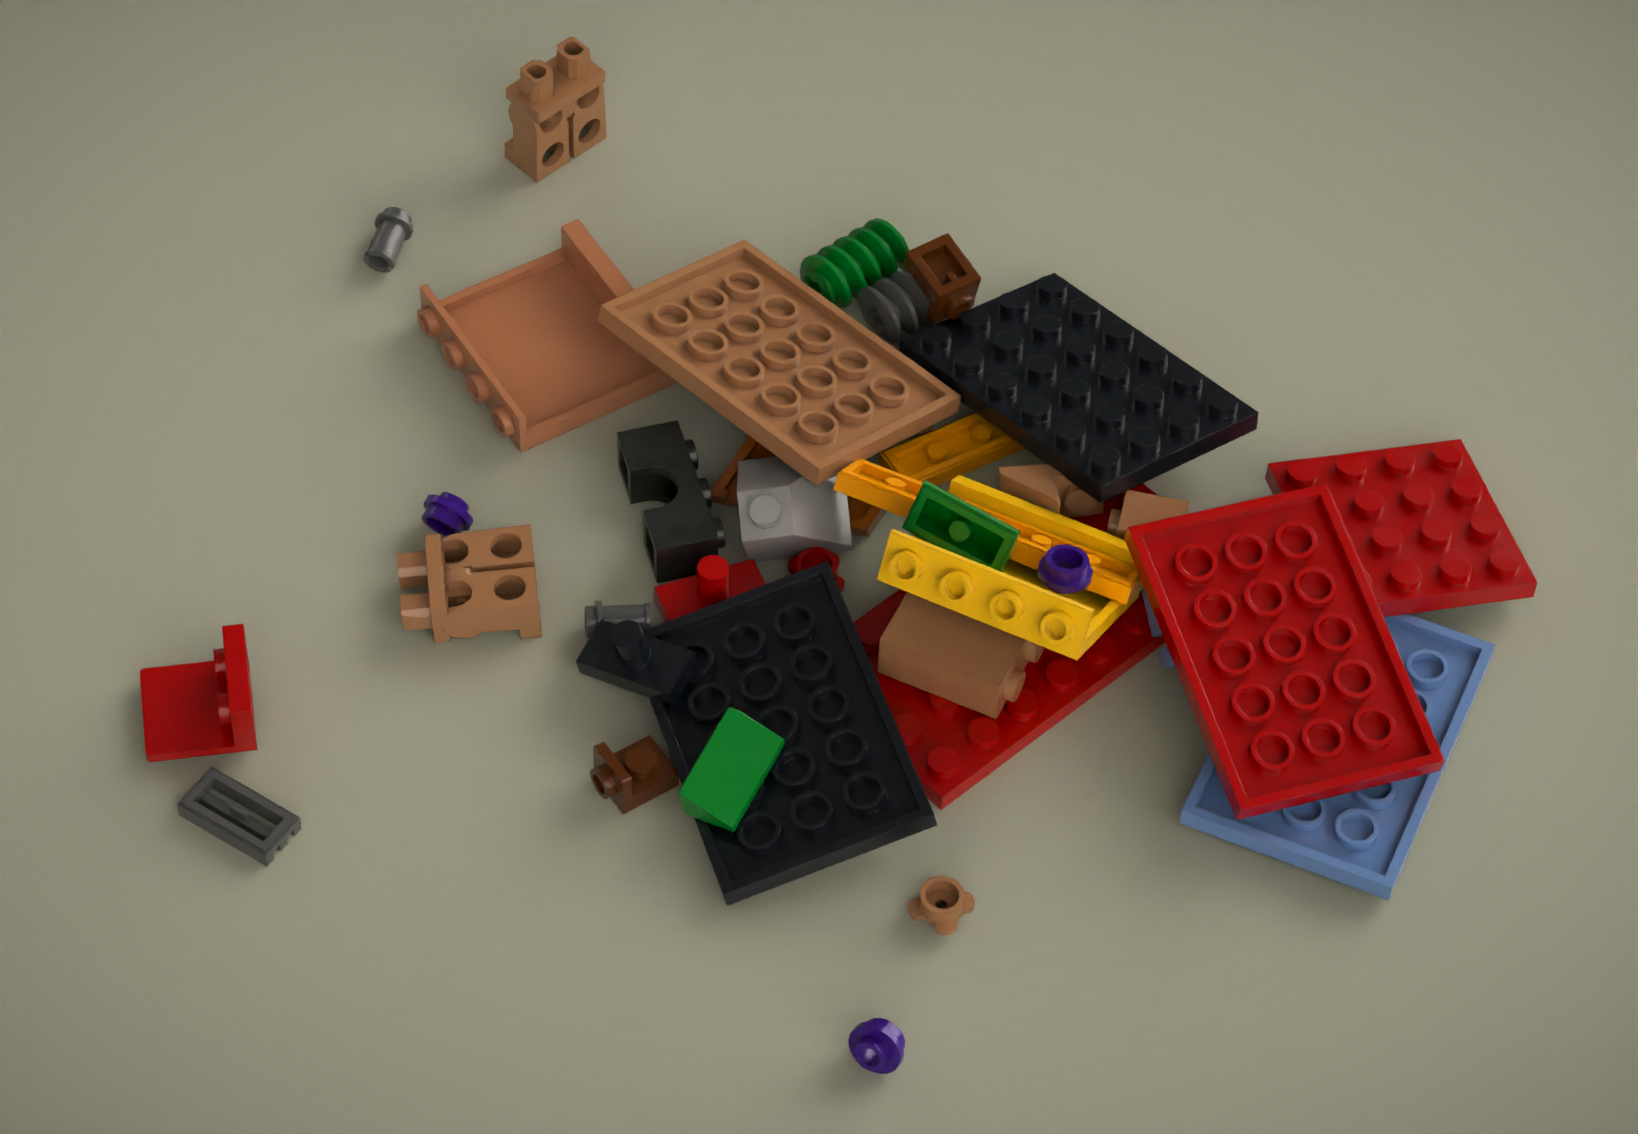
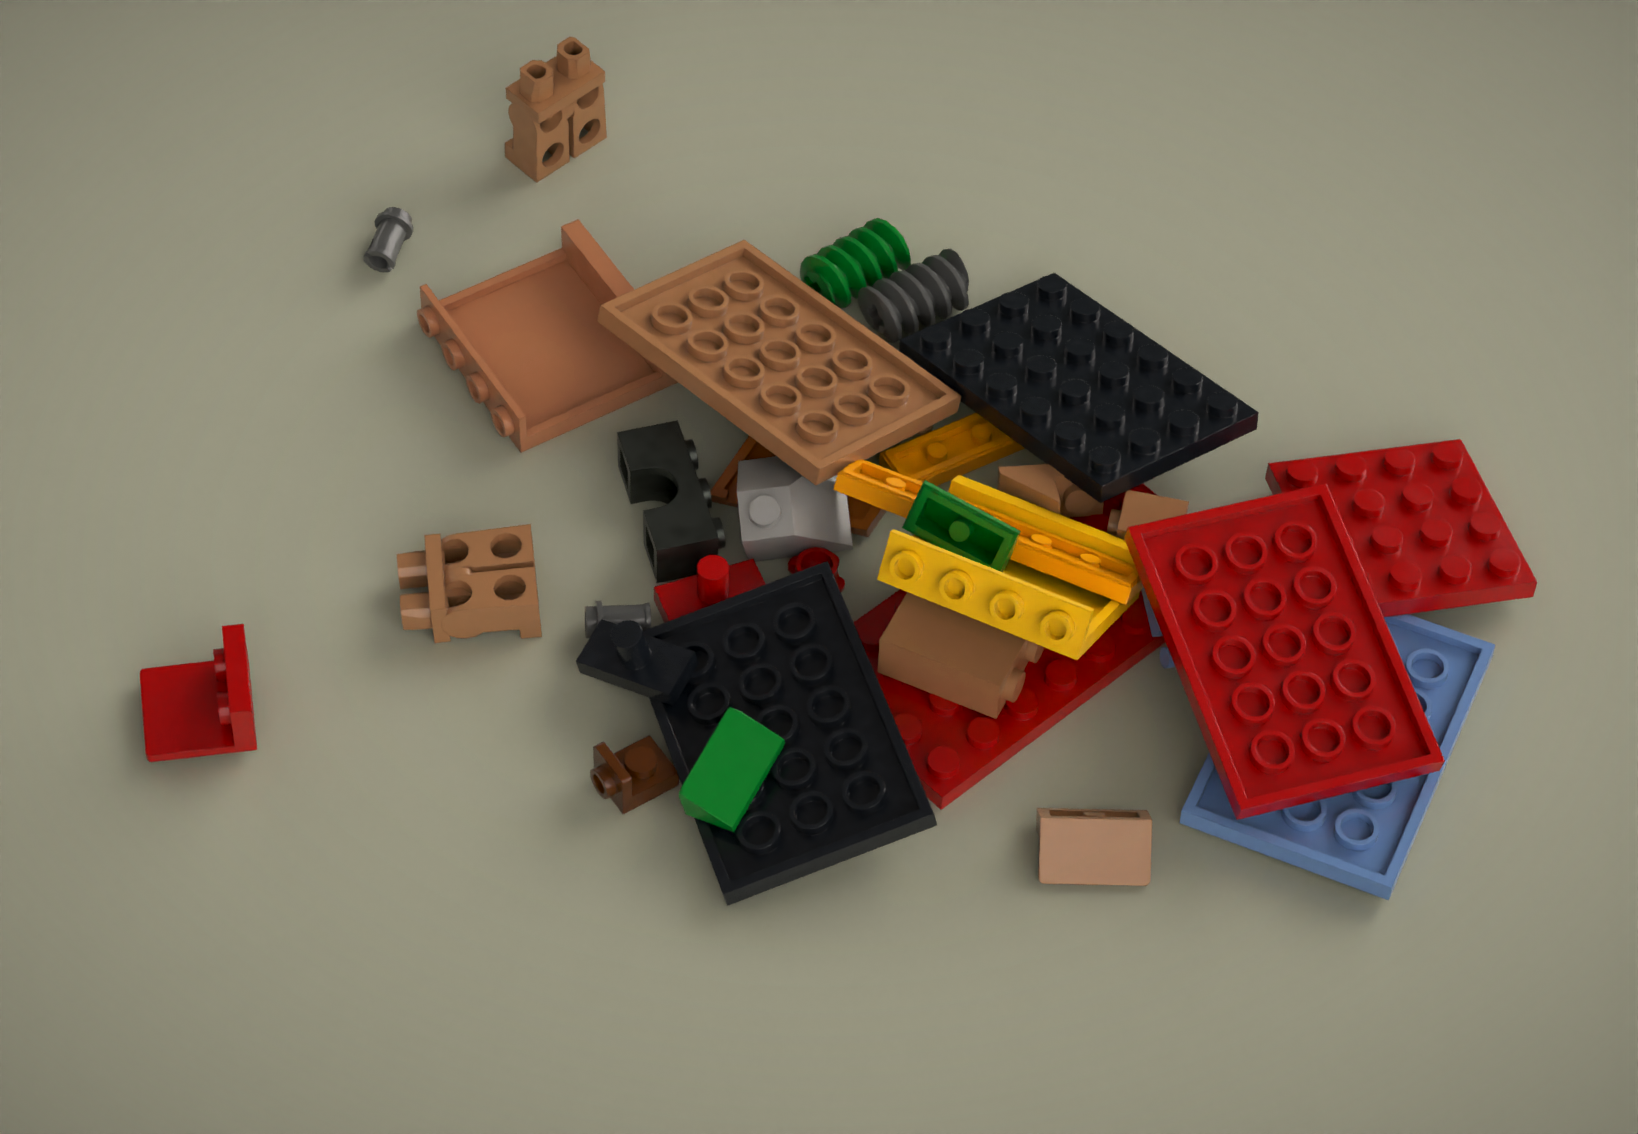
dark grey tile [177,767,301,866] -> none
dark purple plate [422,492,473,537] -> none
dark purple plate [848,1018,905,1074] -> none
reddish brown bracket [903,233,981,324] -> none
medium nougat plate [908,876,975,935] -> none
dark purple plate [1037,545,1092,594] -> none
none -> medium nougat panel [1036,808,1152,886]

